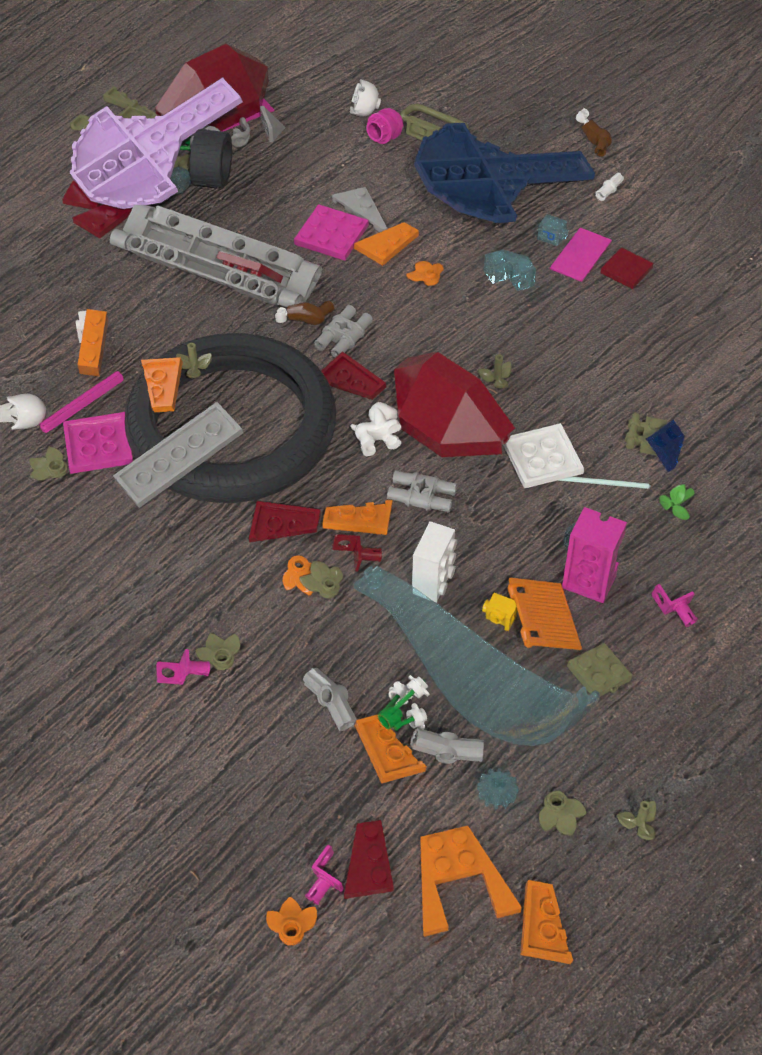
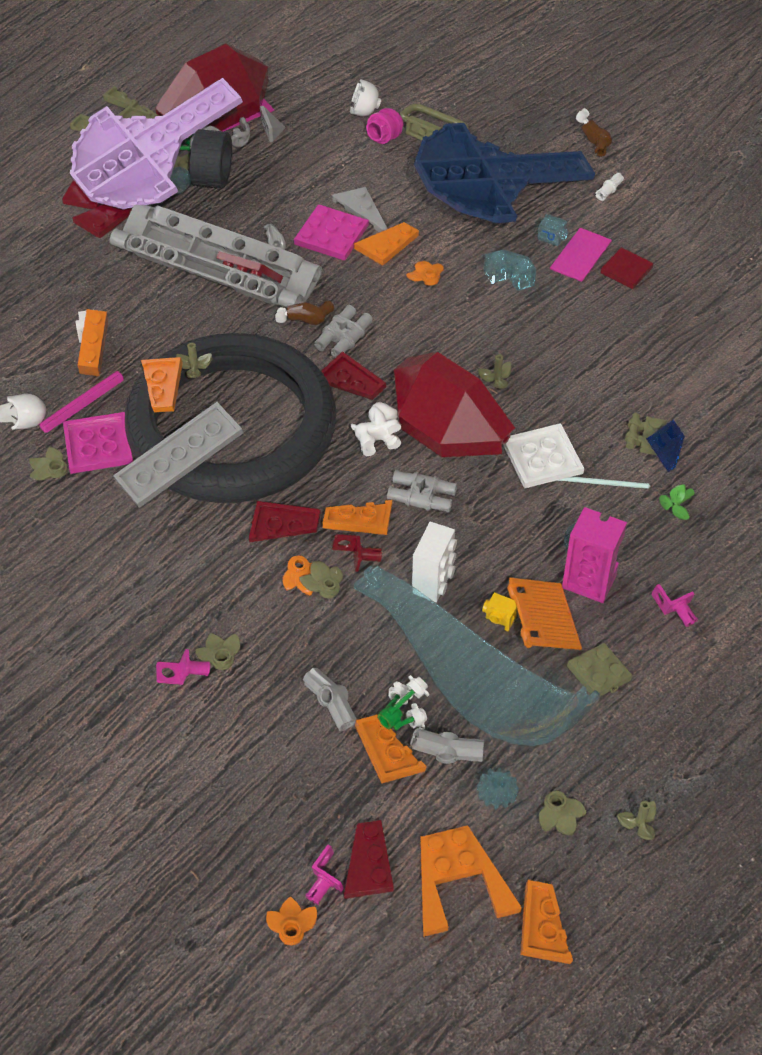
none -> light grey piece [264,224,286,250]

